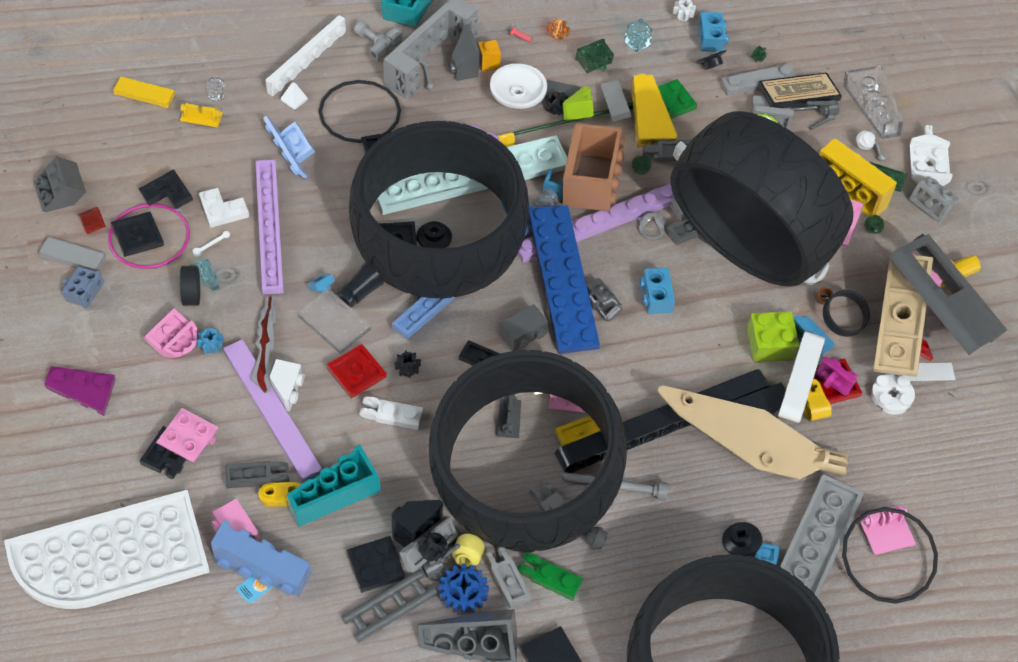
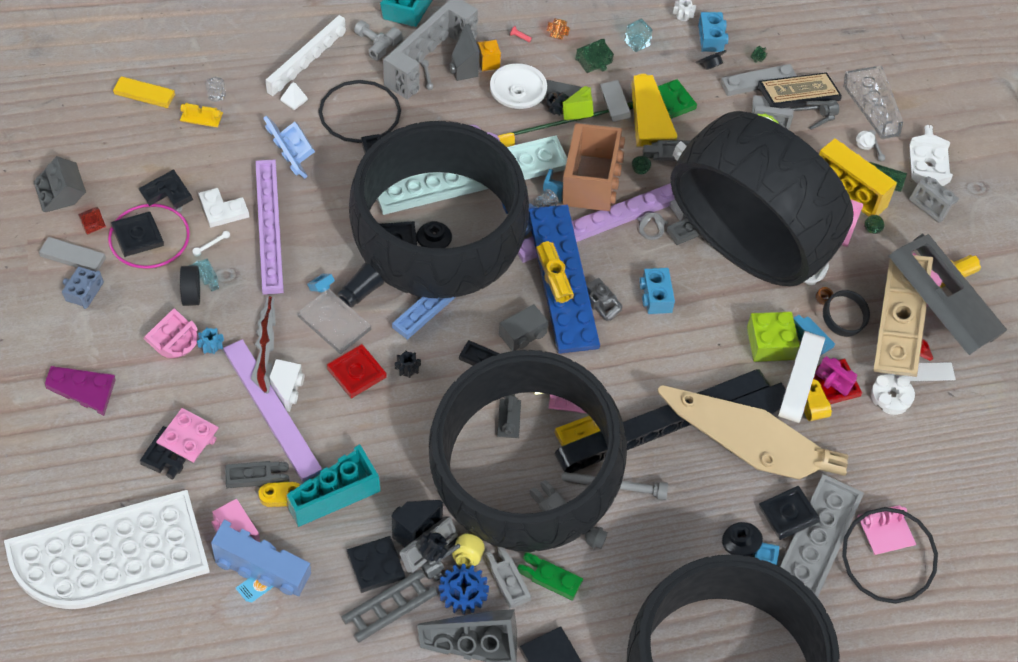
white hinge [359,396,423,430] -> none
none -> yellow piece [536,241,574,303]
none -> black tile [759,485,820,540]

